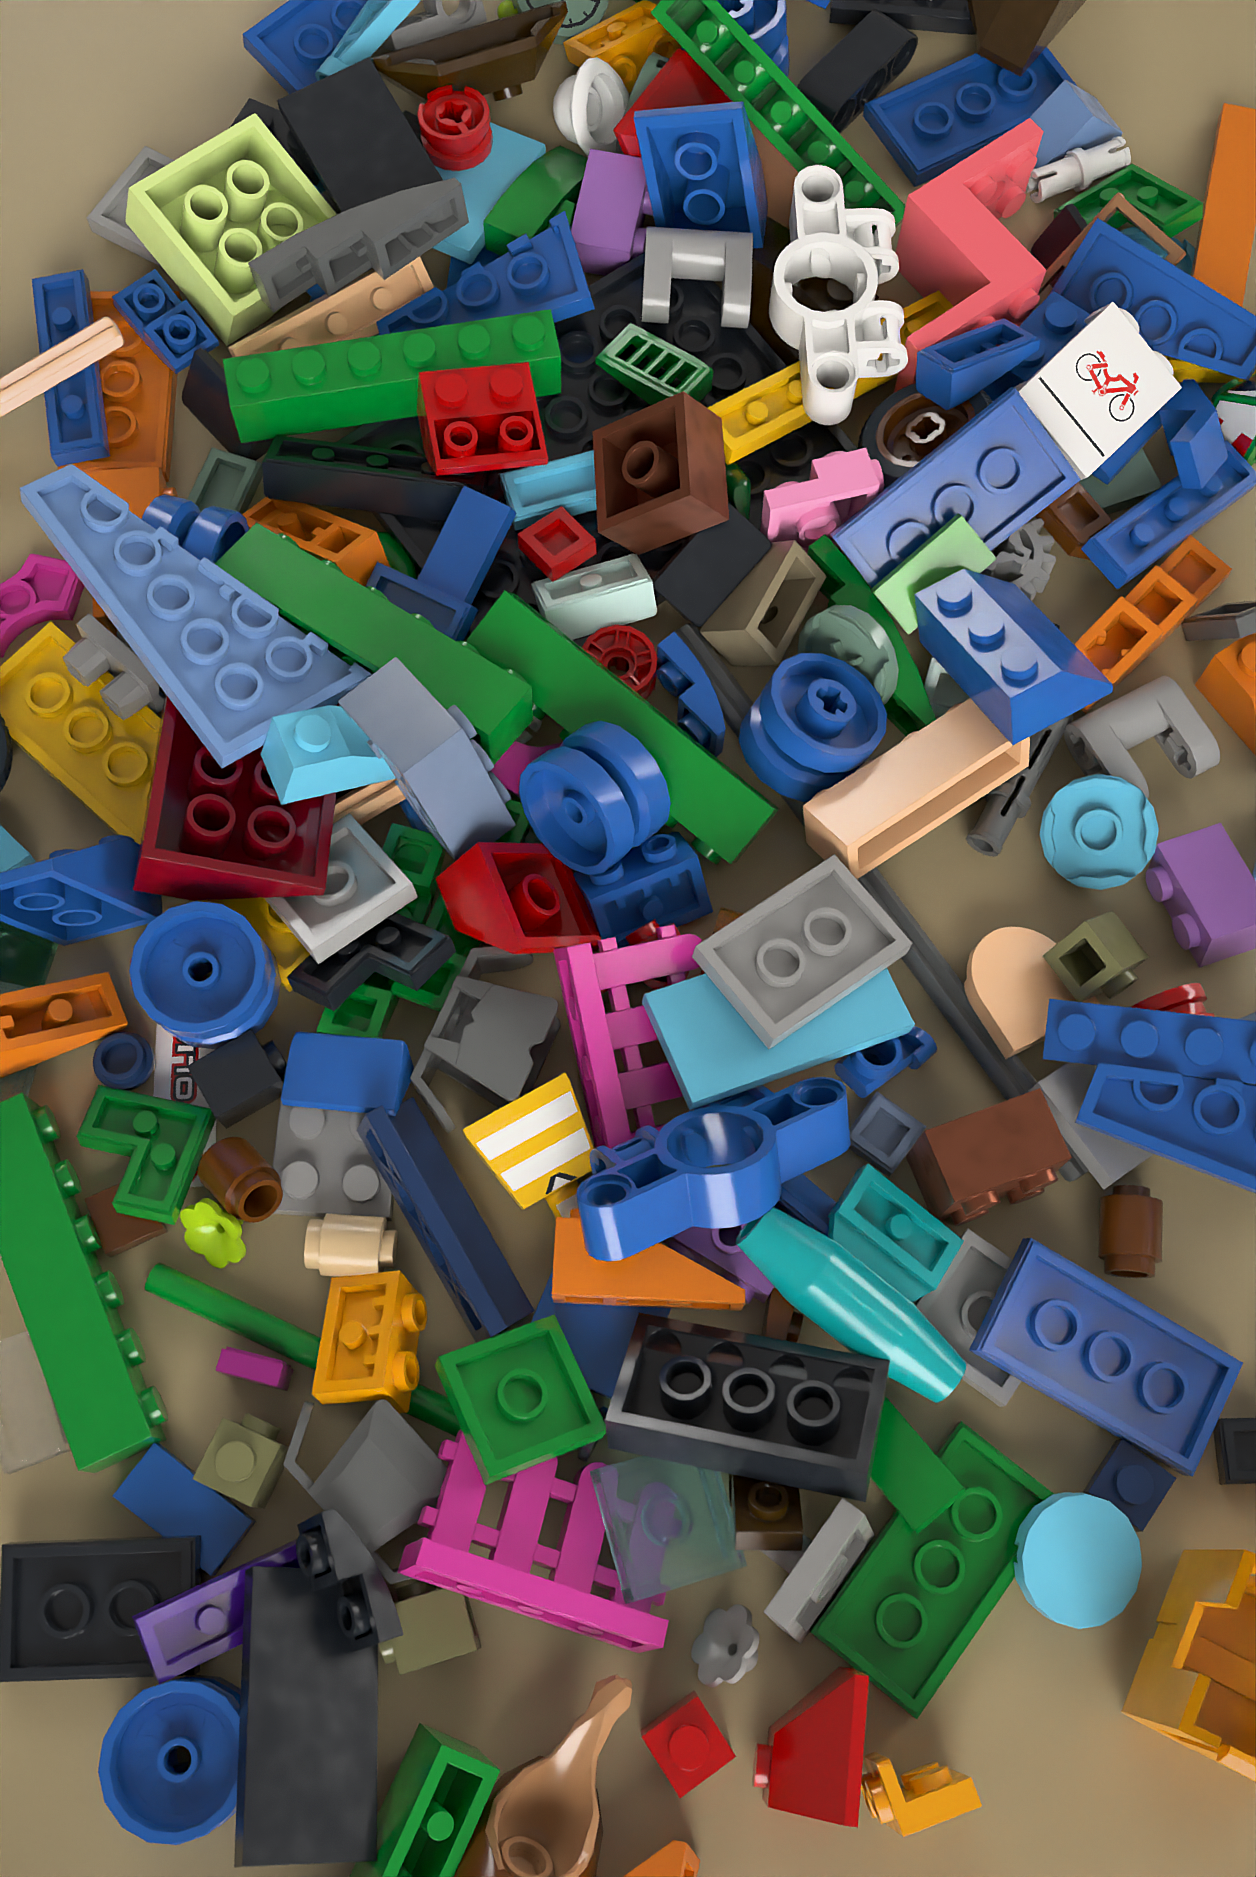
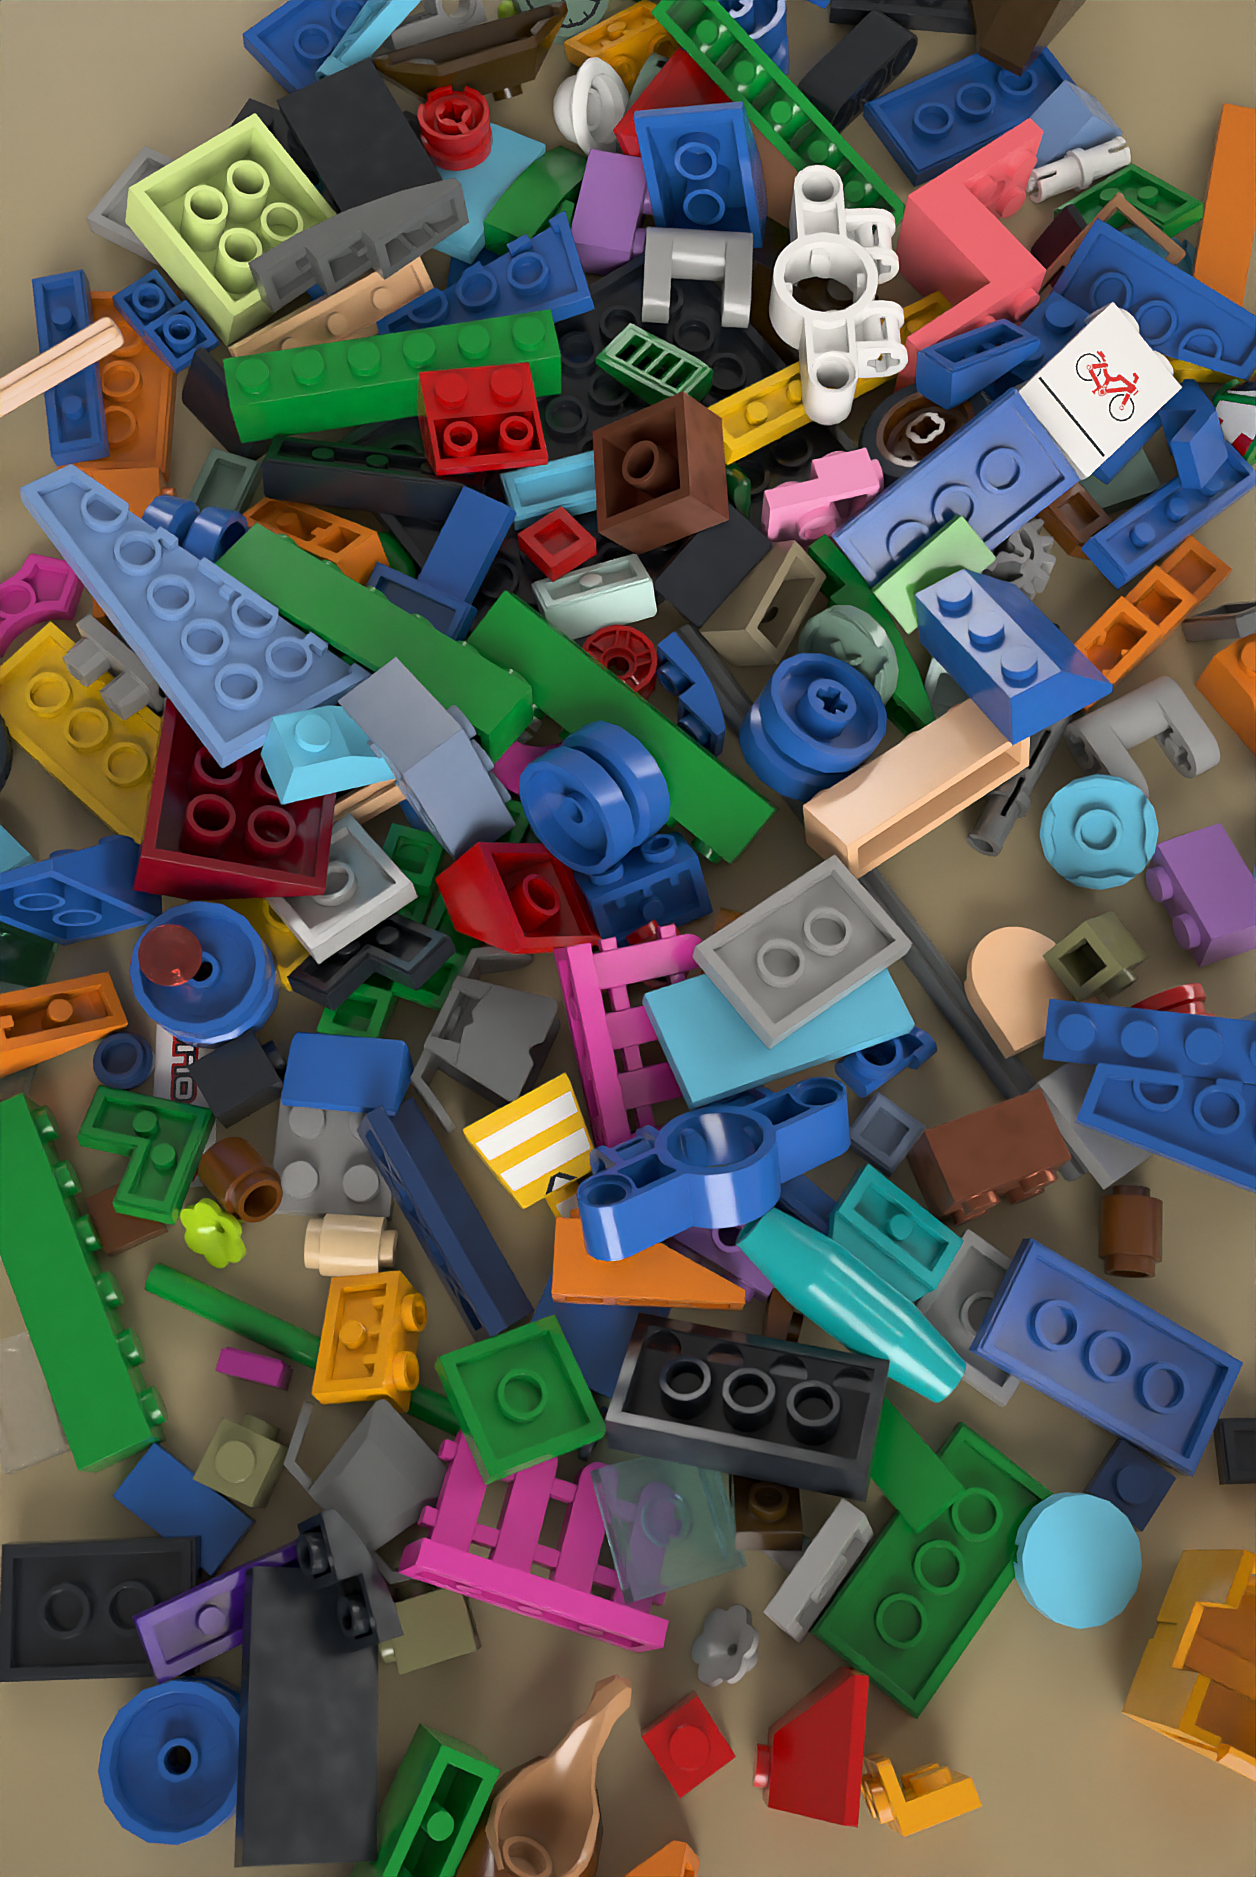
none -> clear red plate [138,923,202,986]

